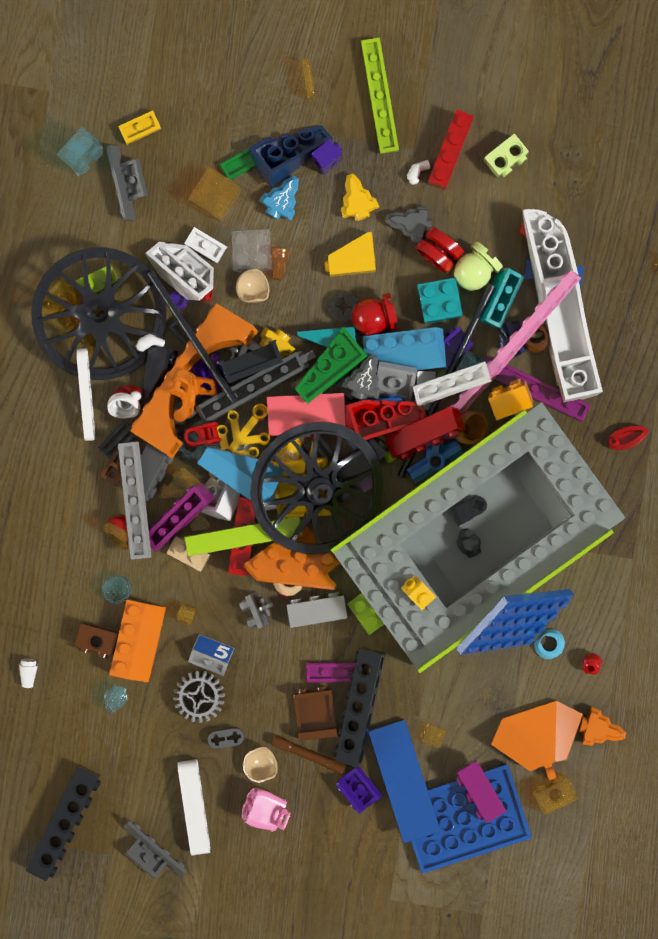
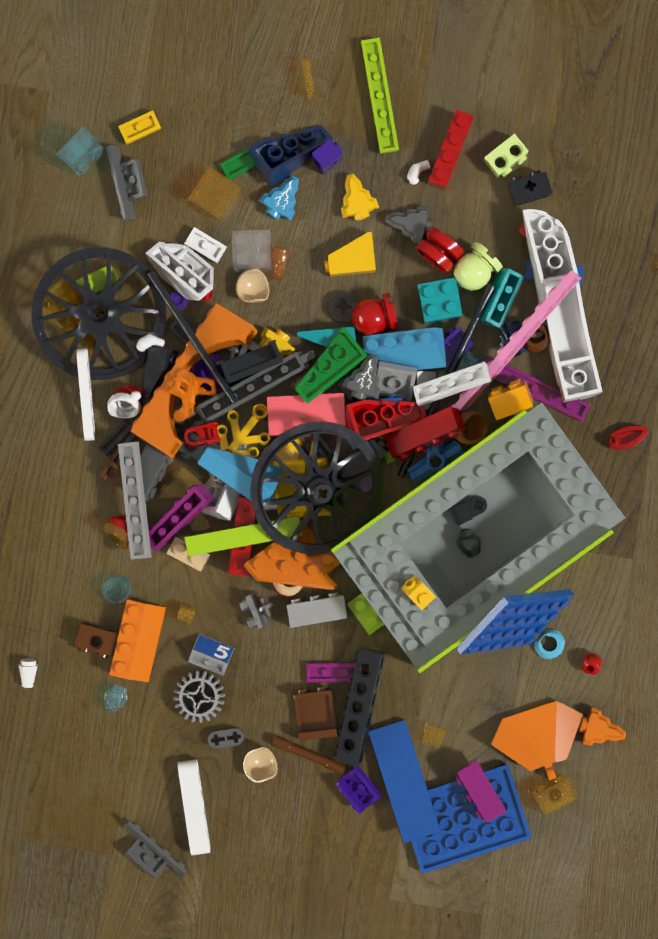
black brick [26,765,101,881] -> none
bright pink piece [242,788,290,832] -> none
none -> black brick [508,170,552,207]

